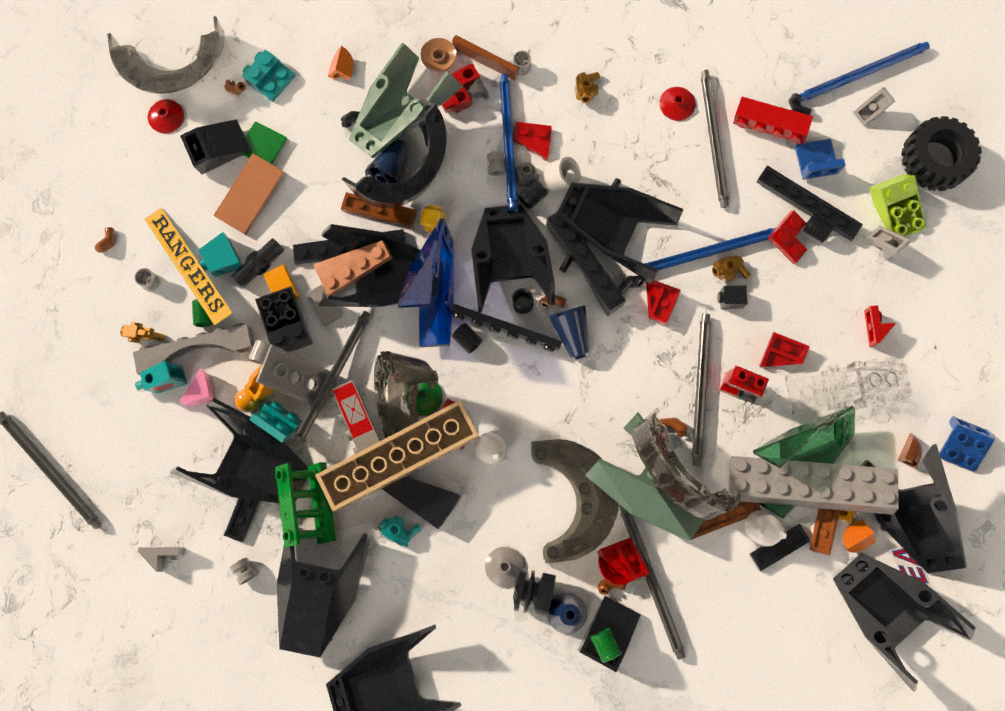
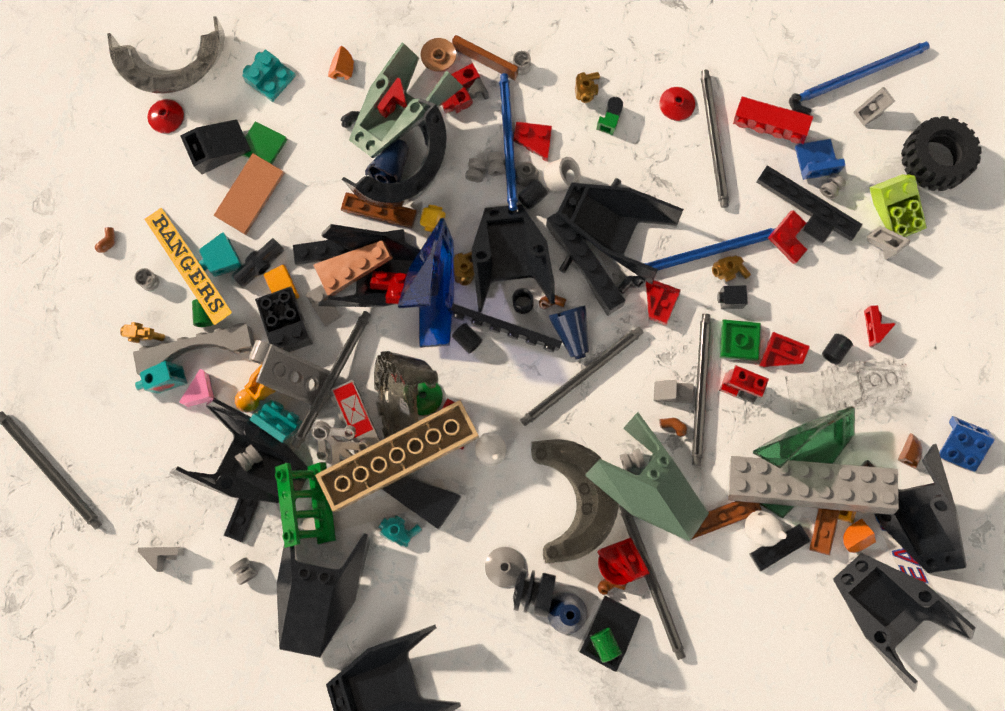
dark orange arm [224,79,246,95] -> none
clear smoke windscreen [632,408,741,520] -> none
none -> light grey wheel [235,445,263,472]
none -> light grey plant [311,421,370,466]
none -> red plate [370,271,411,305]
none -> red slope [377,77,408,118]
none -> pearl gold piece [453,252,474,286]
none -> light grey wheel [465,158,487,183]
none -> dark grey piece [520,327,644,426]
none -> leg [596,97,623,135]
none -> light grey wheel [620,448,645,472]
none -> light grey slope [653,380,694,404]
none -> green tile [720,319,761,361]
none -> light grey wheel [820,173,846,199]
none -> black piece [822,333,853,365]

